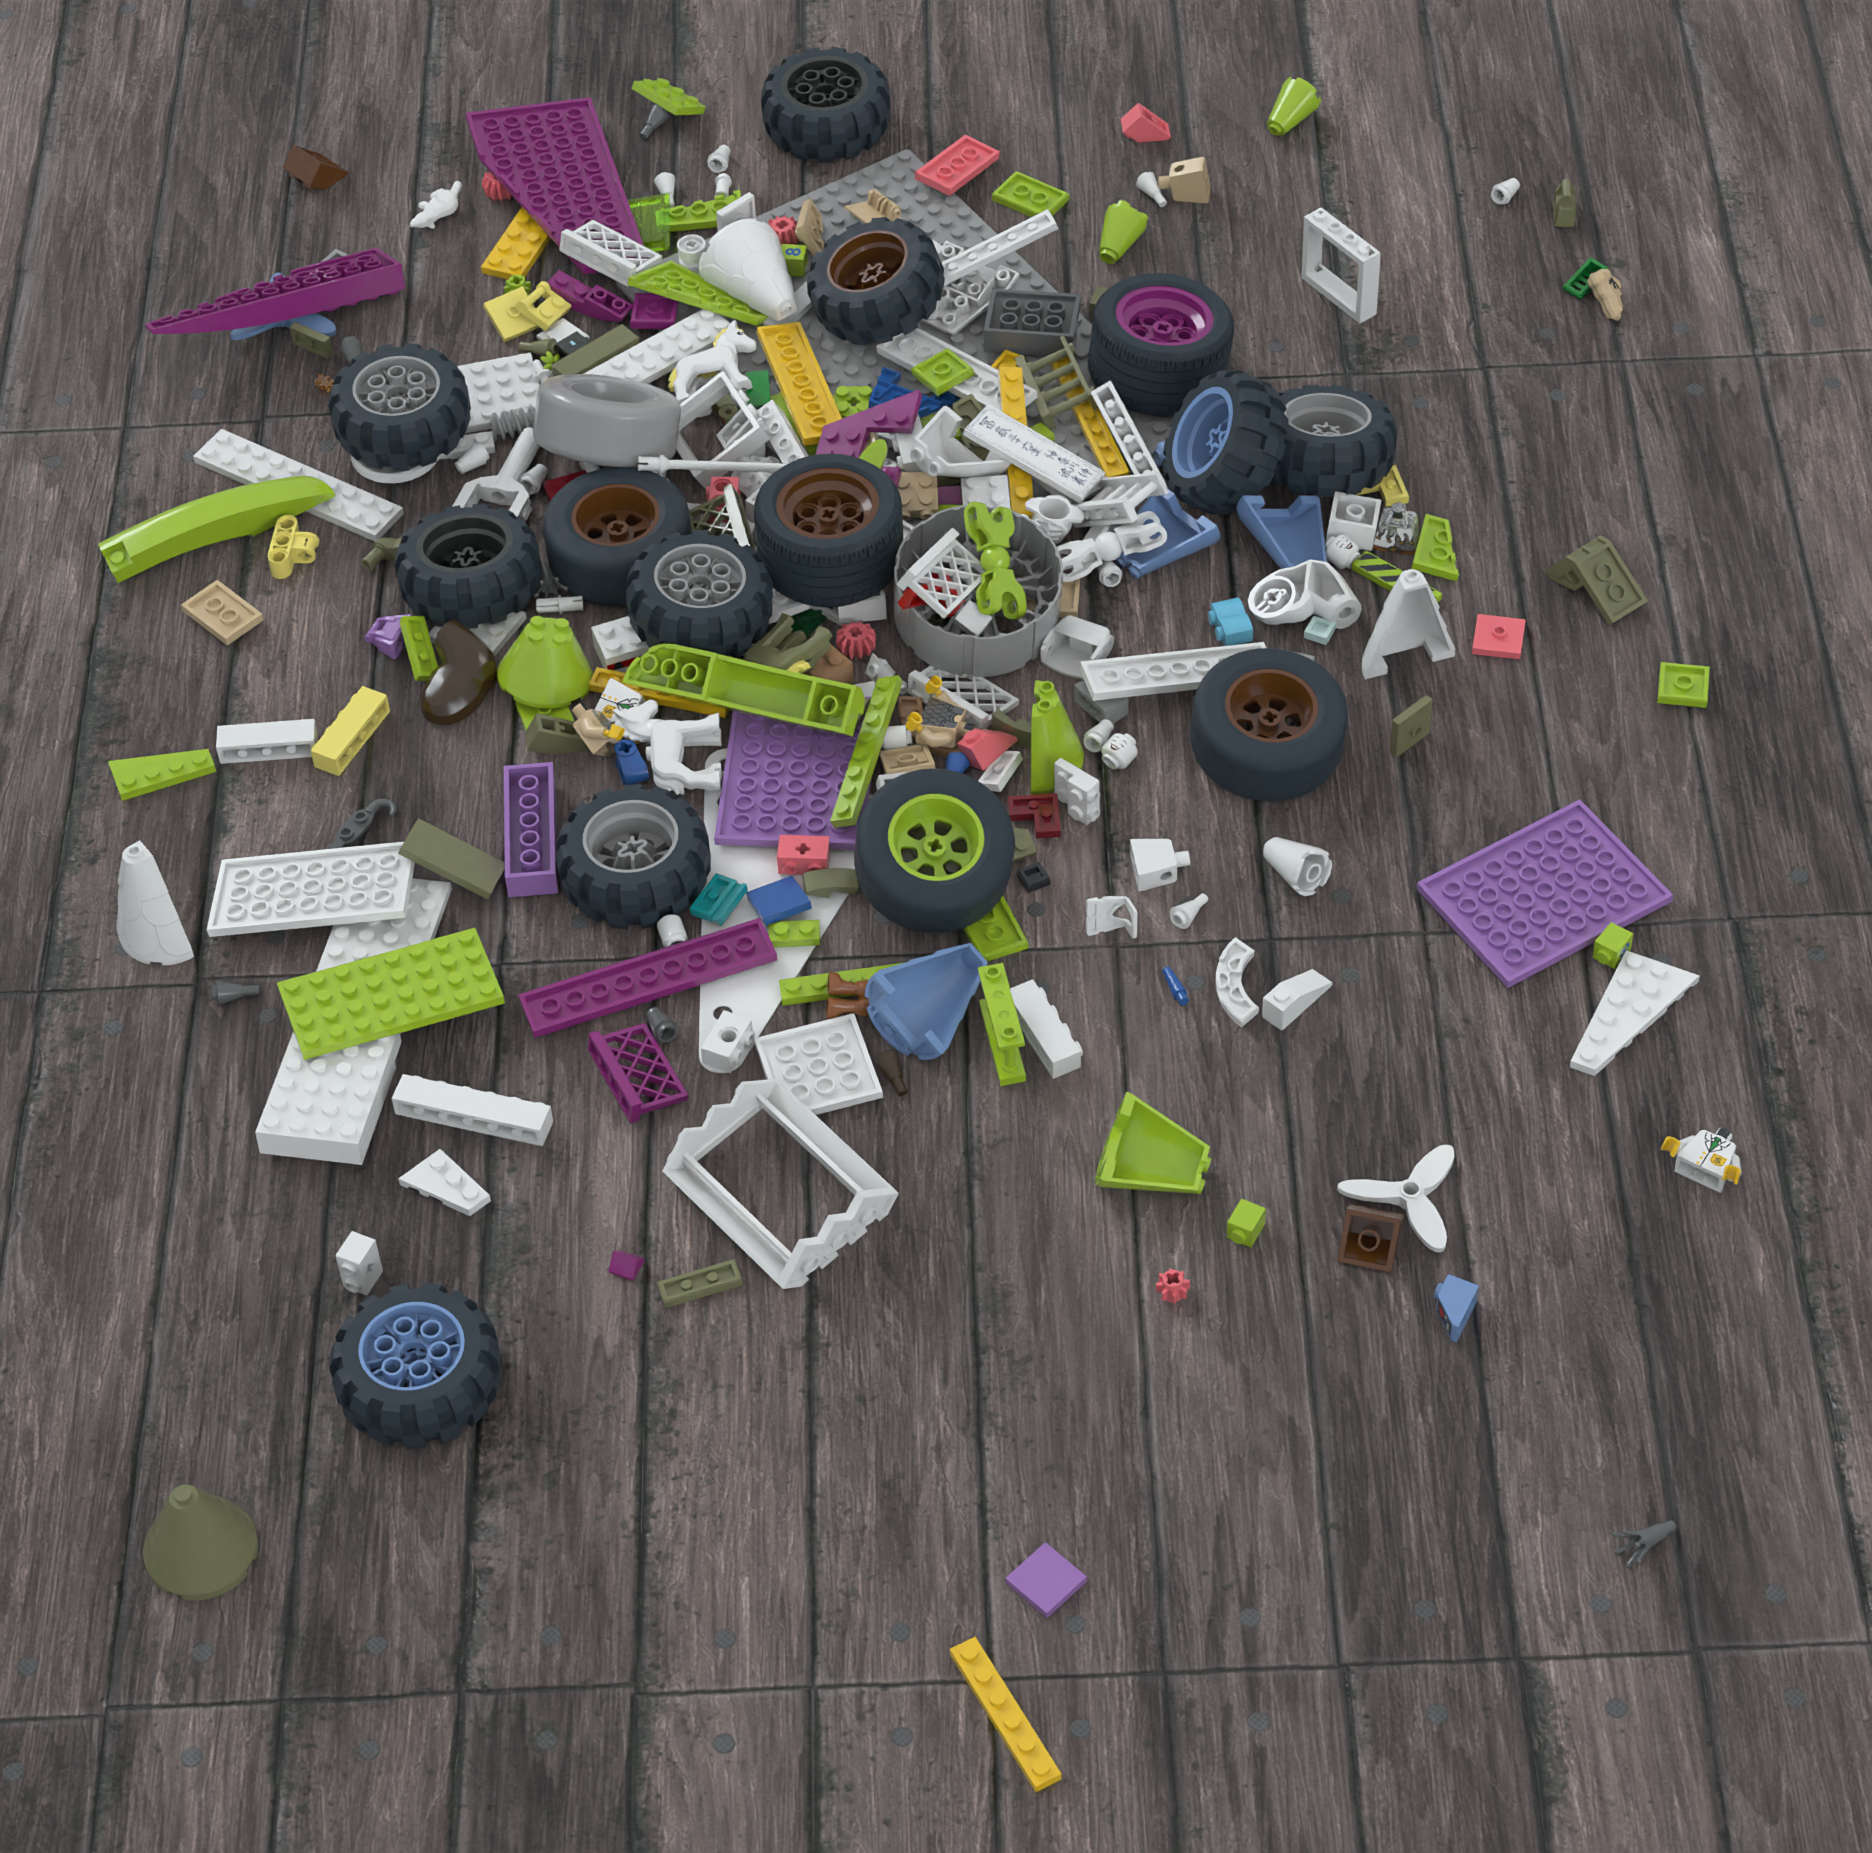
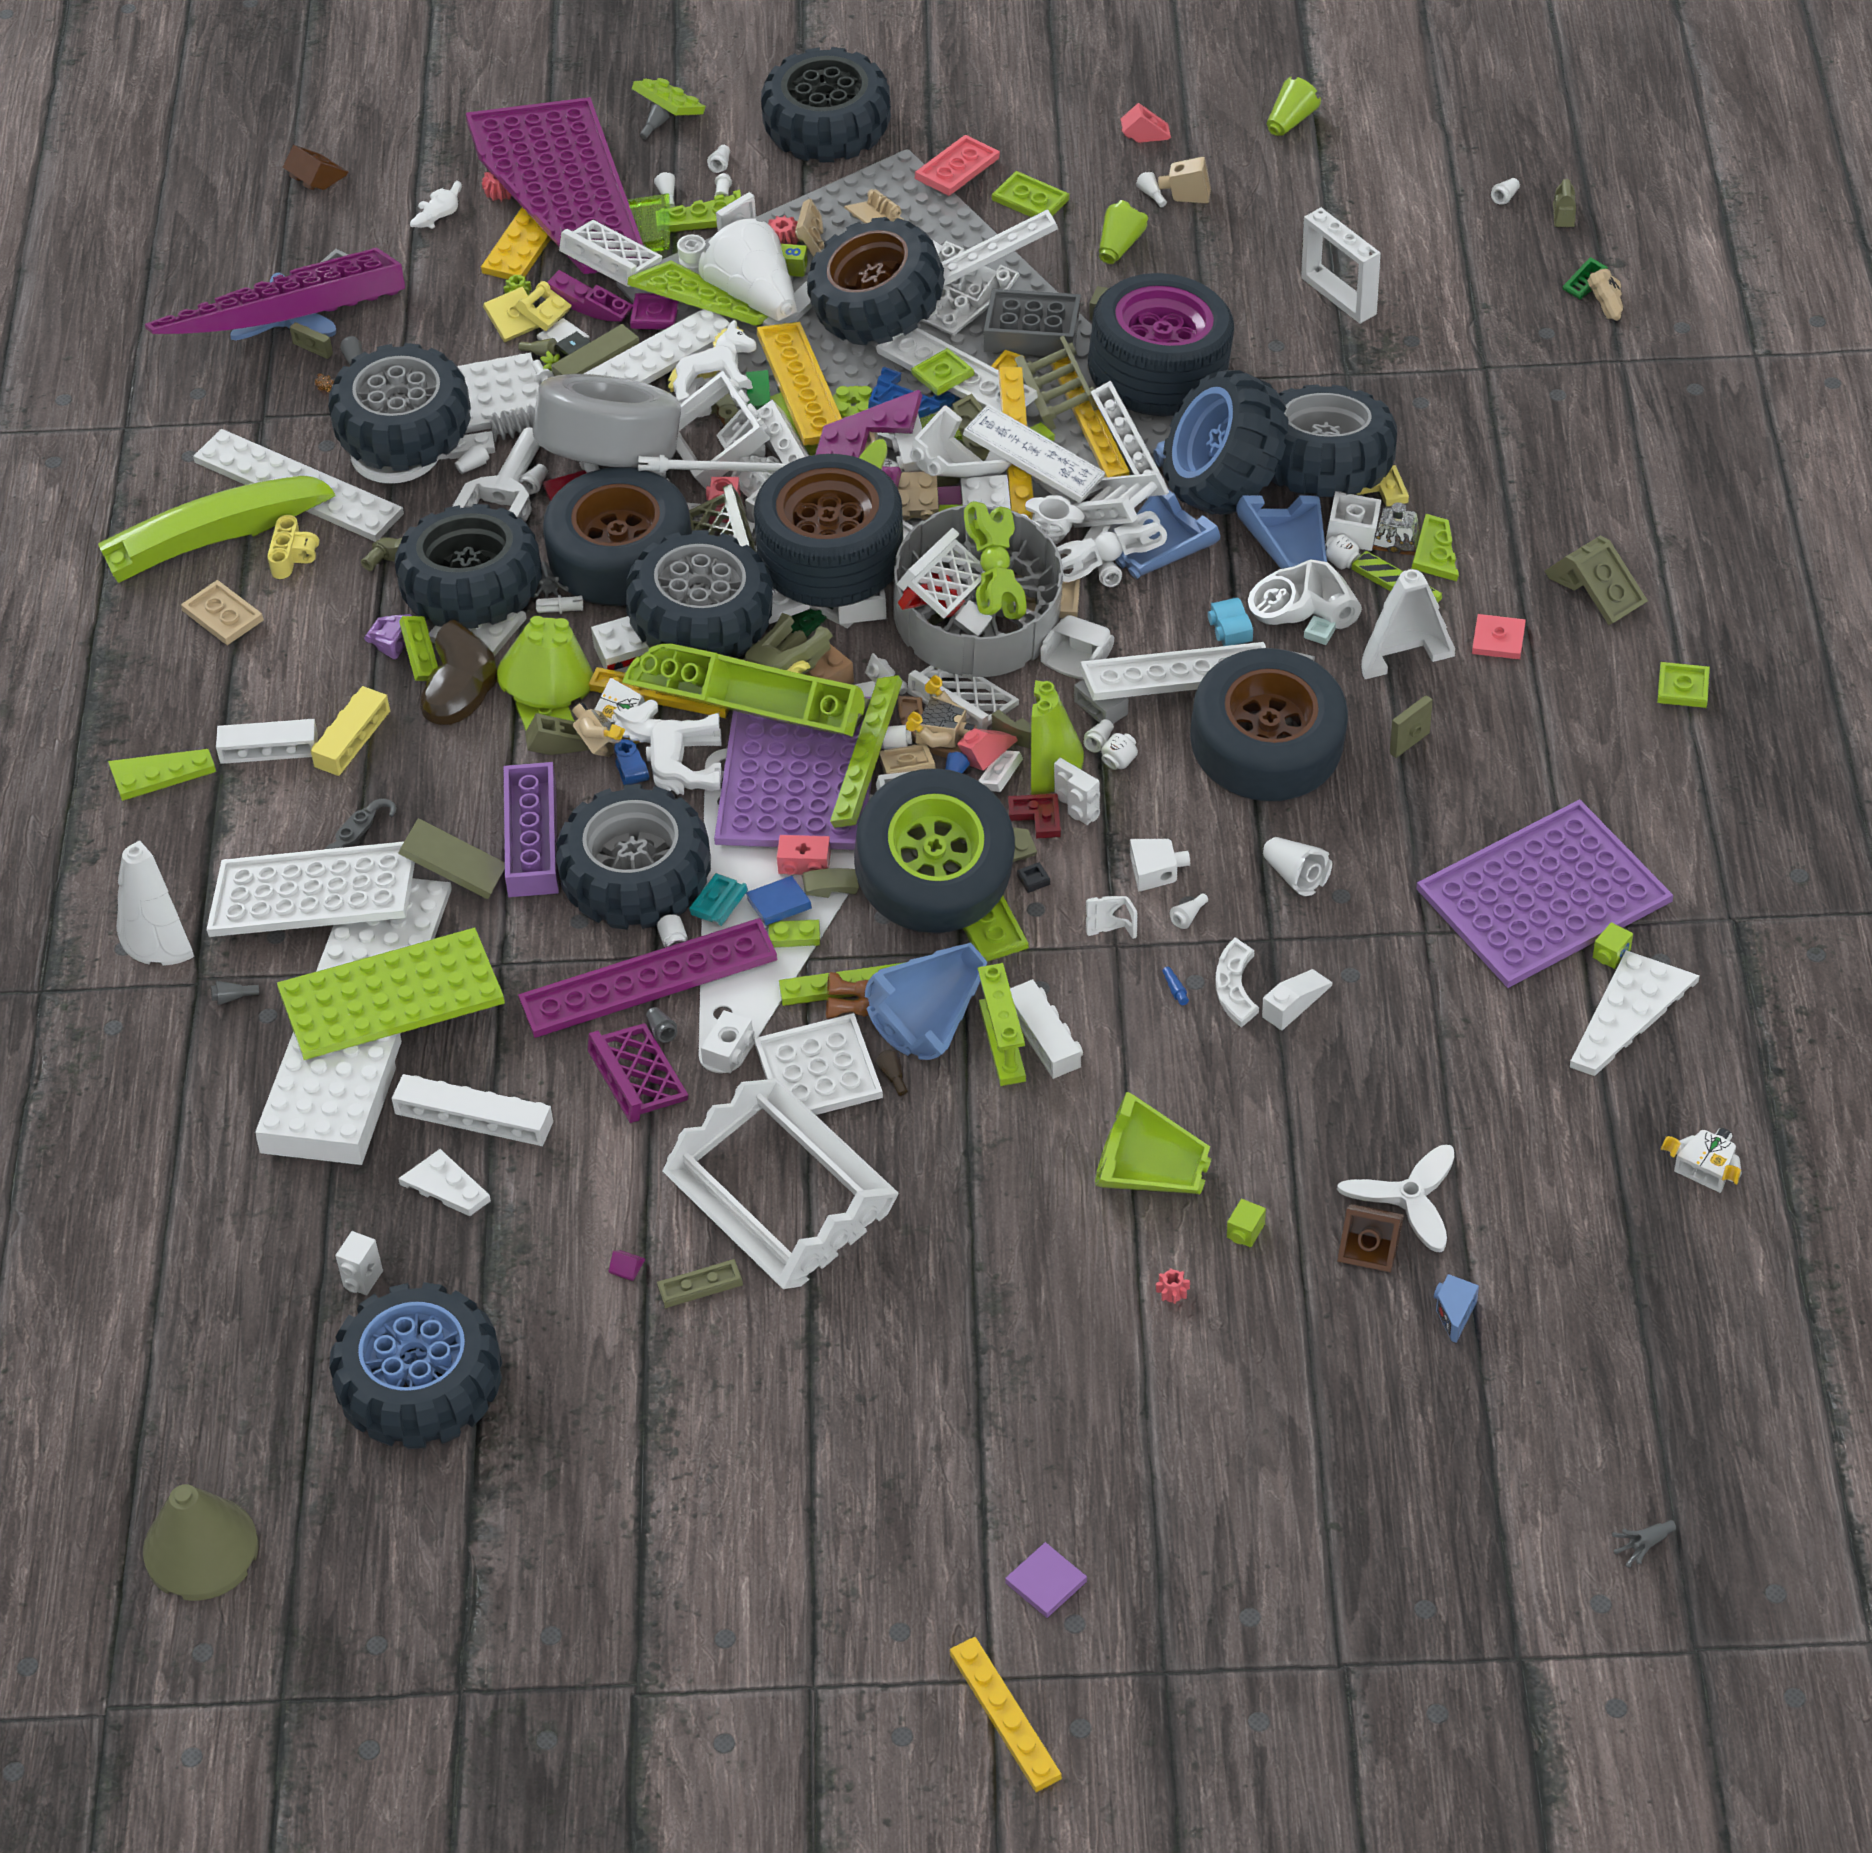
coral gear [836,620,876,660] -> none

